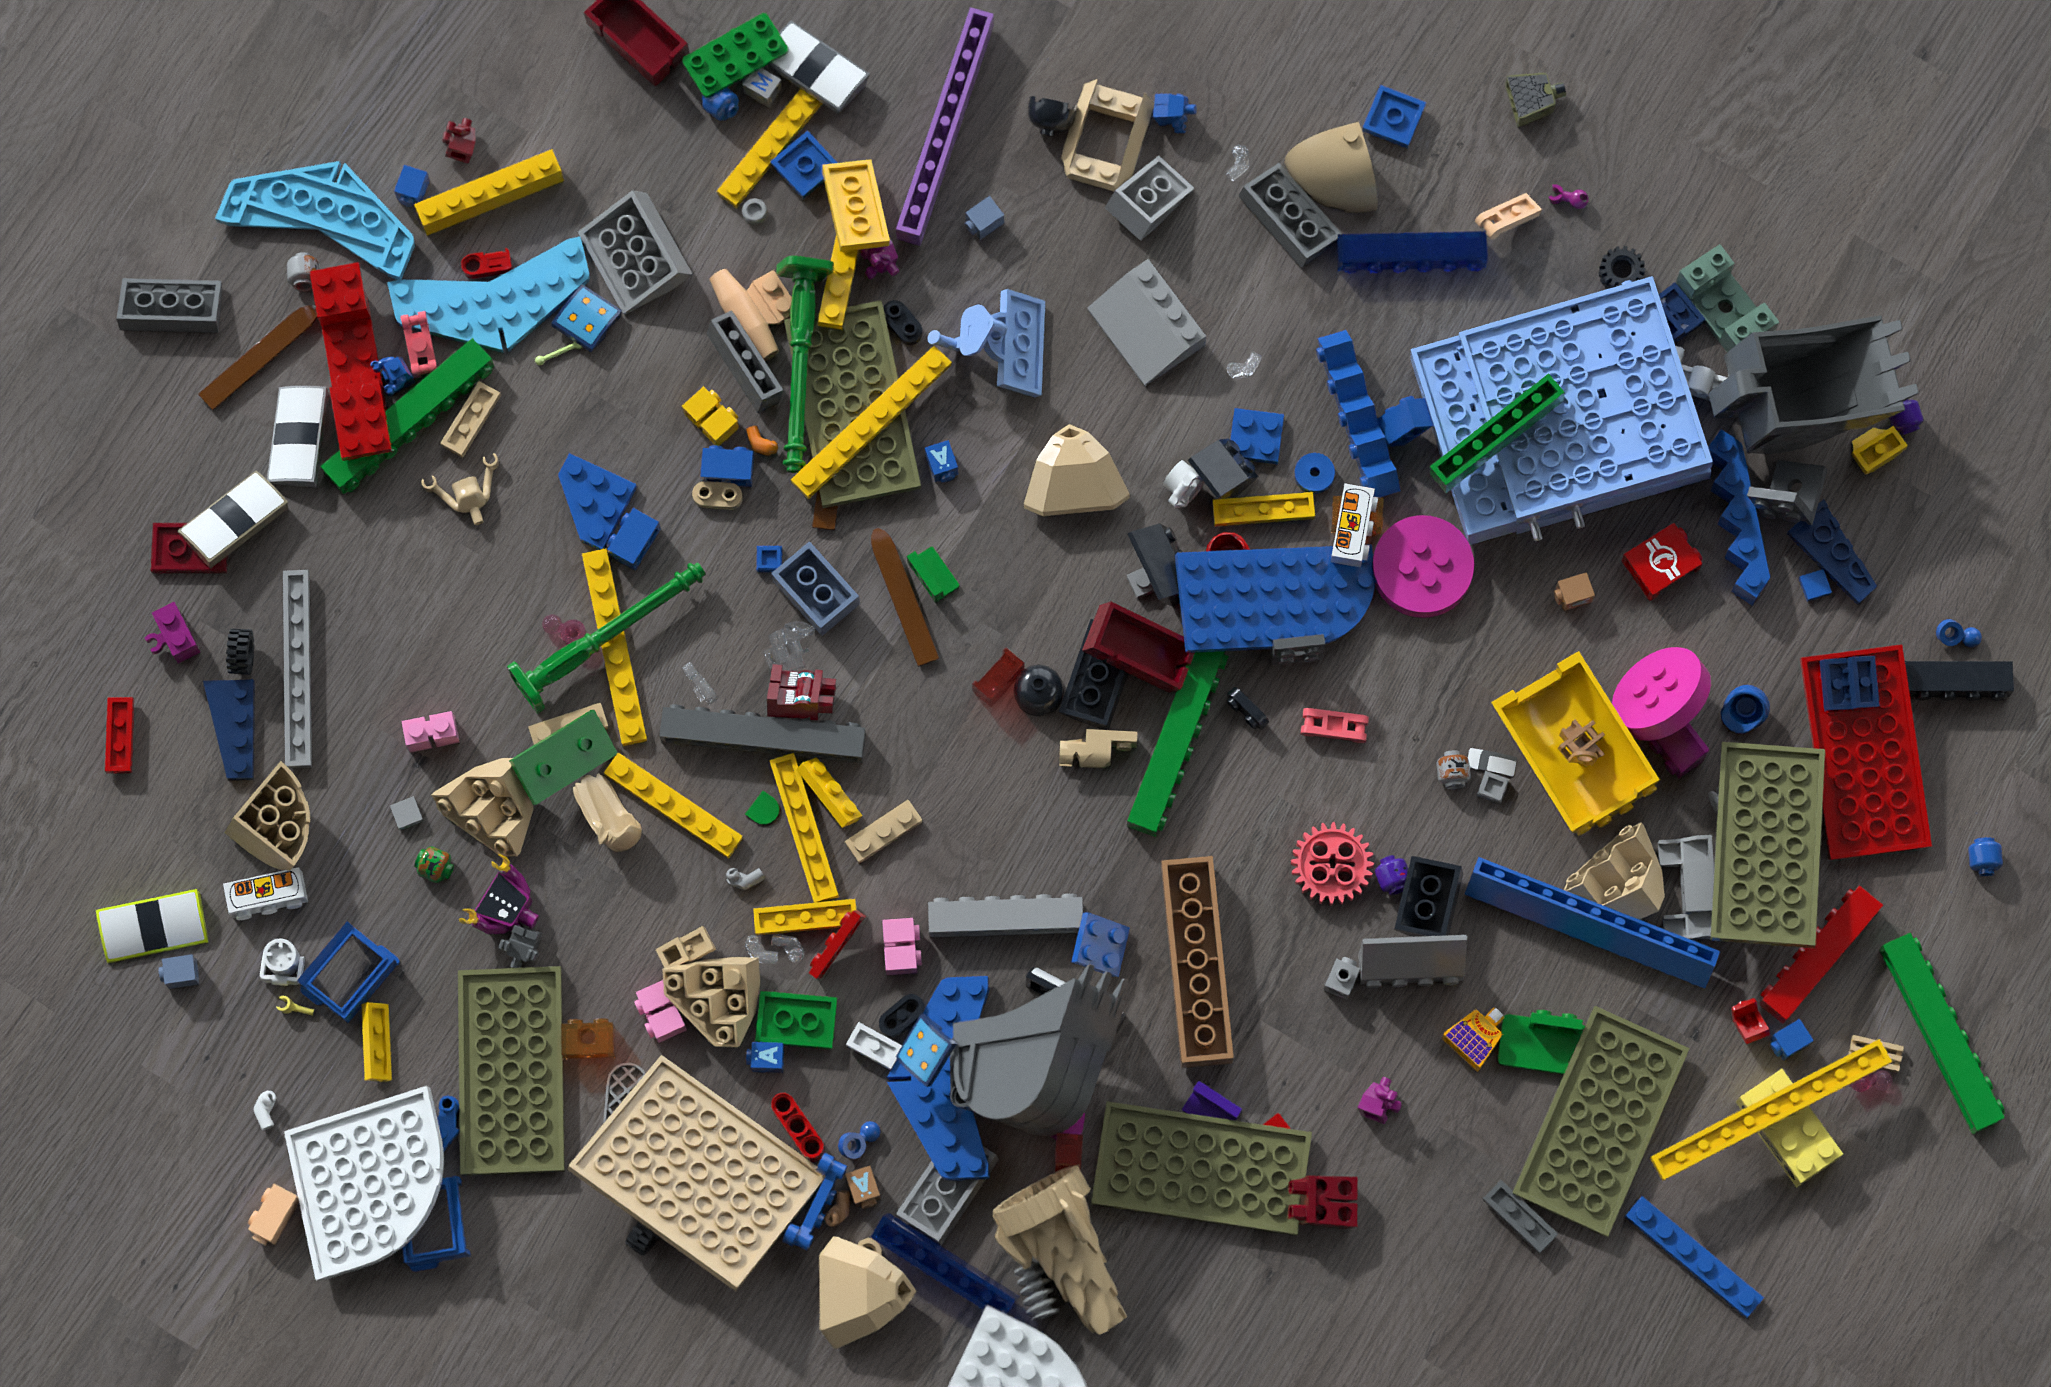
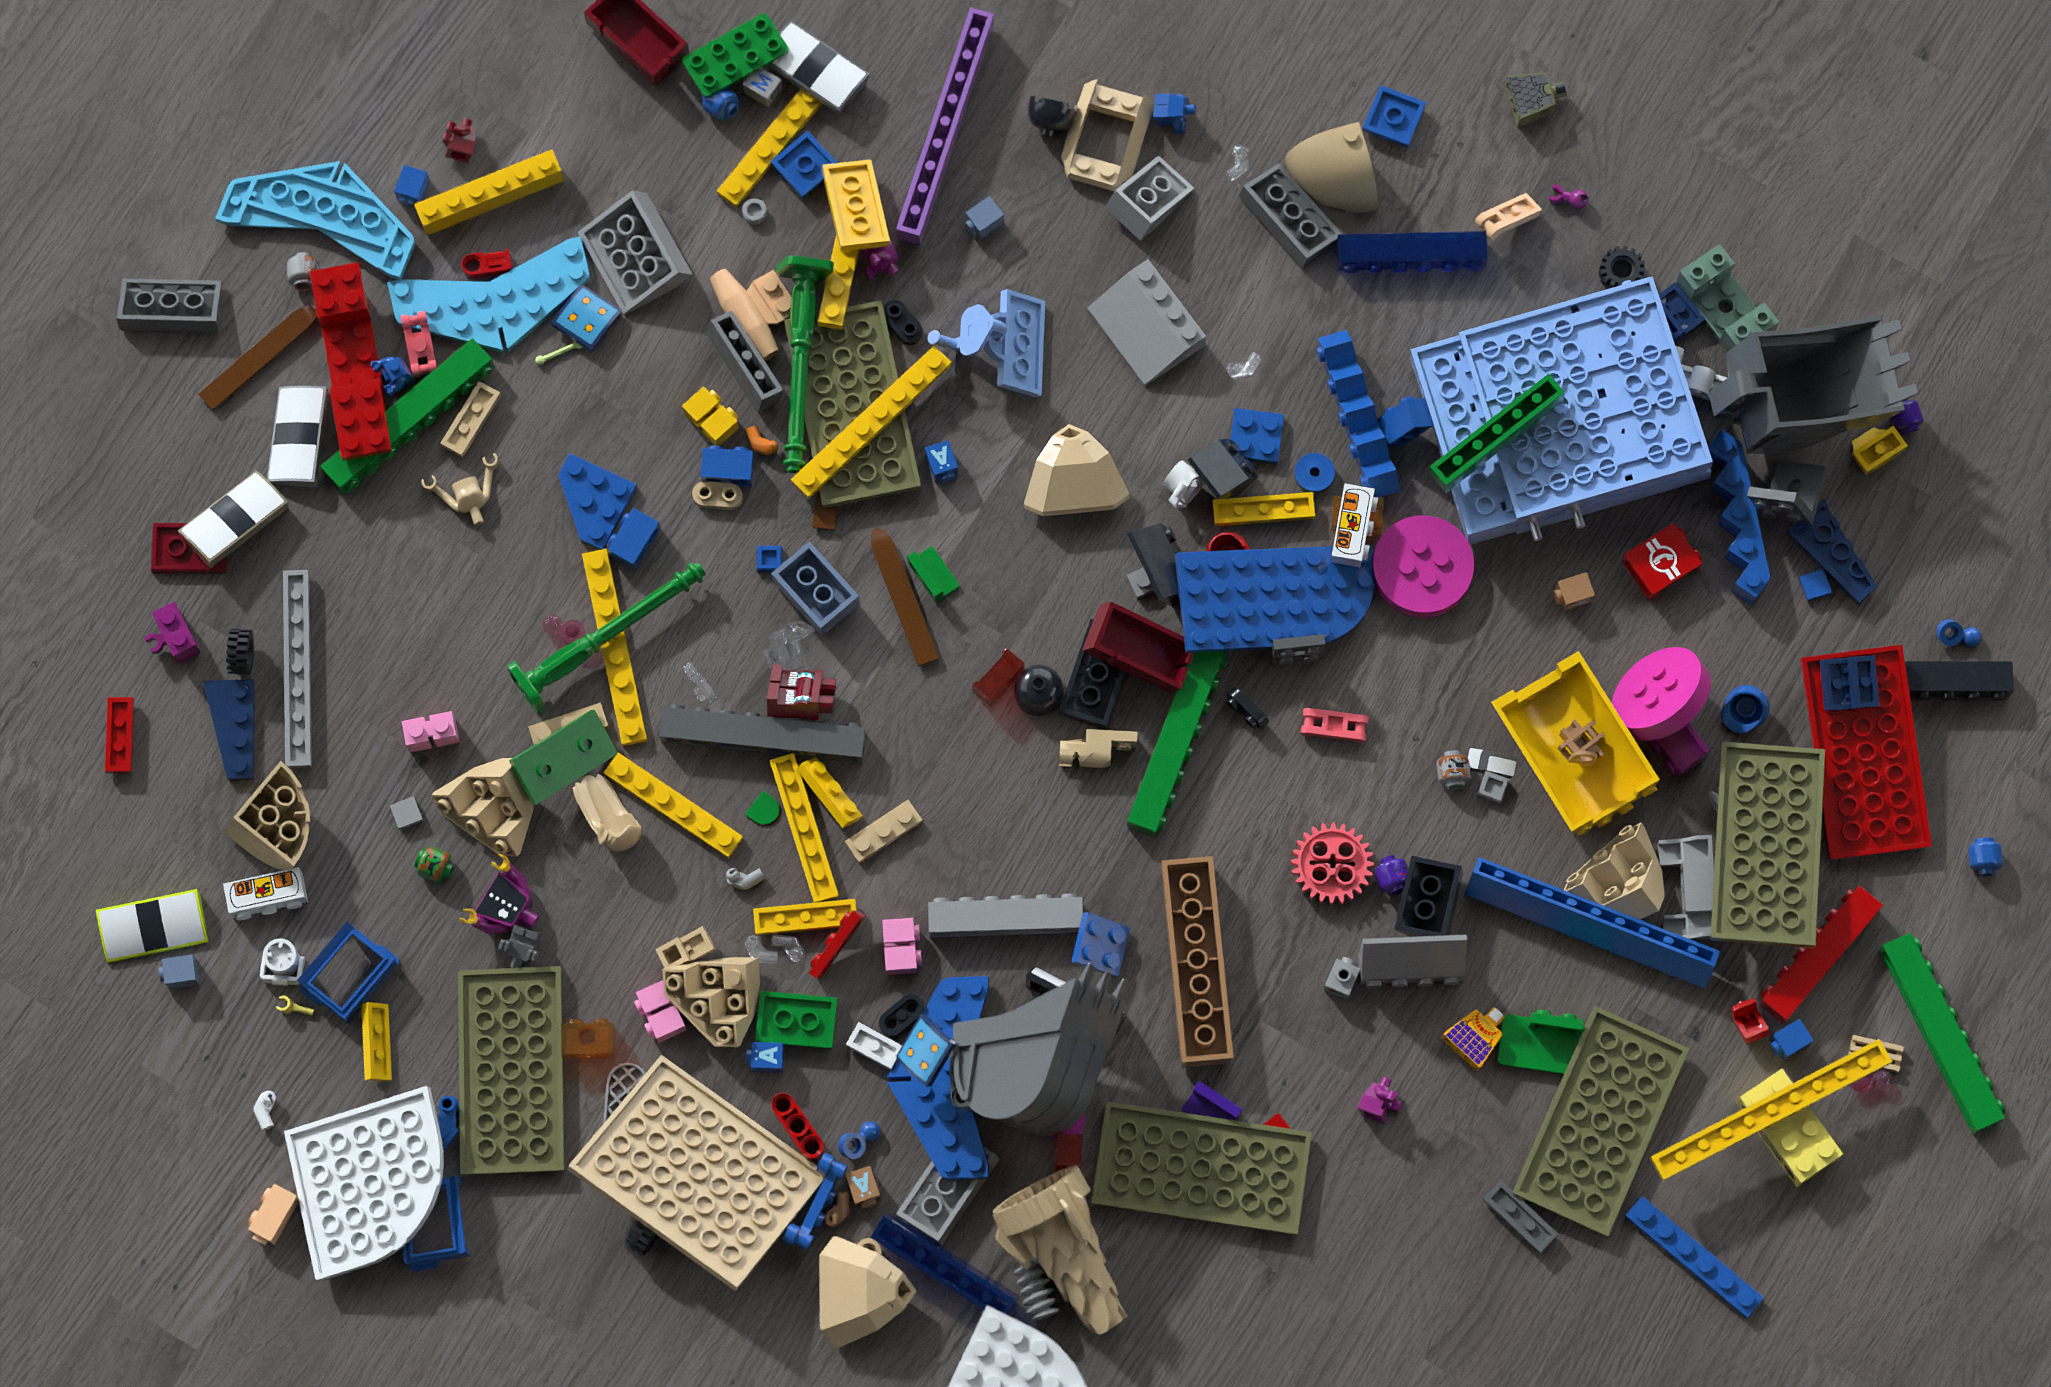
dark red hips [1288,1175,1358,1229] -> none

